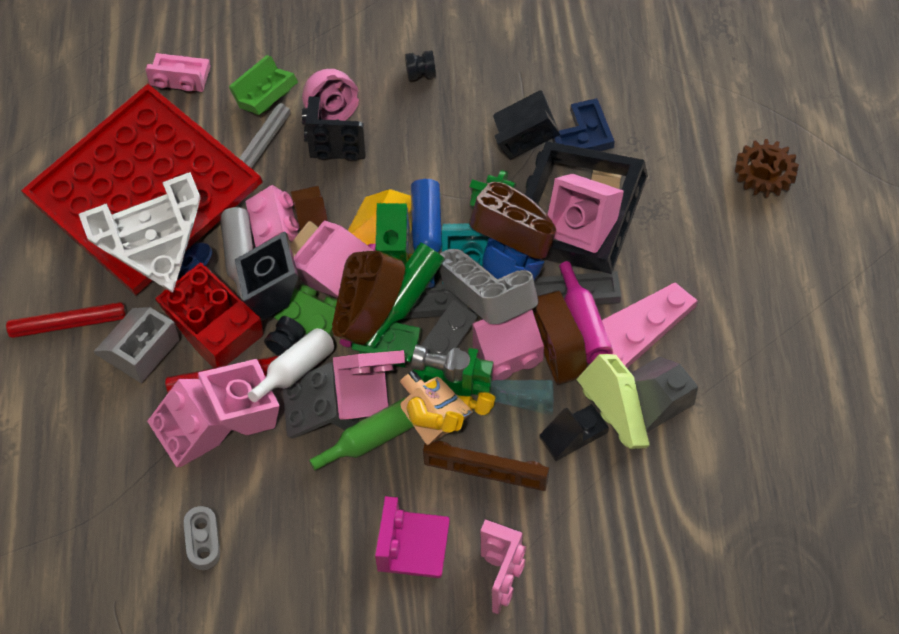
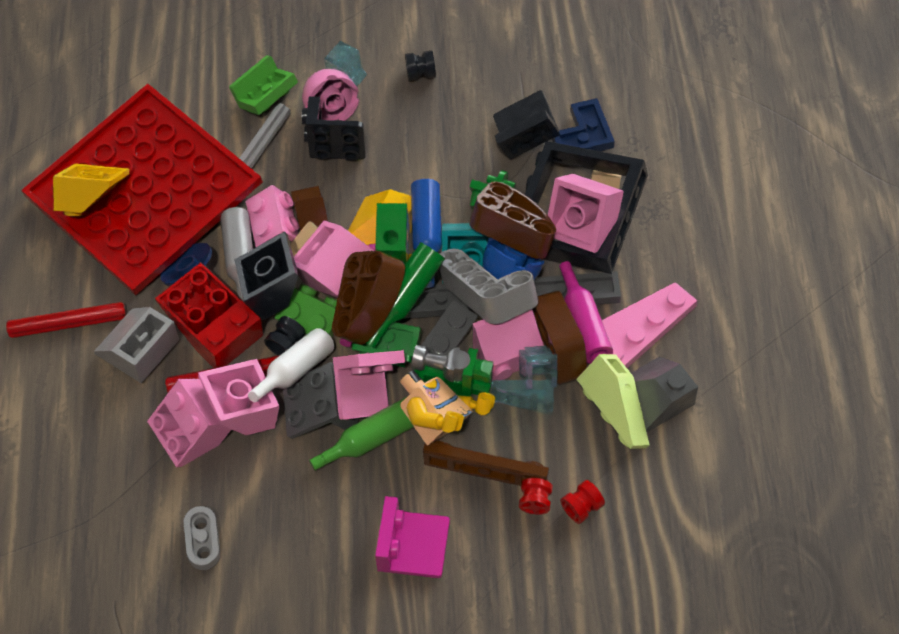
white wedge [79,172,201,293] -> none
bright pink bracket [146,53,211,92] -> none
bright pink bracket [480,519,526,614] -> none
black slope [539,404,609,461] -> none
reddish brown gear [735,139,799,197] -> none
none -> yellow slope [53,164,129,216]
none -> clear light blue window [324,41,367,86]
none -> clear light blue window [519,346,557,389]
none -> red wheel [519,478,553,515]
none -> red wheel [560,480,605,524]

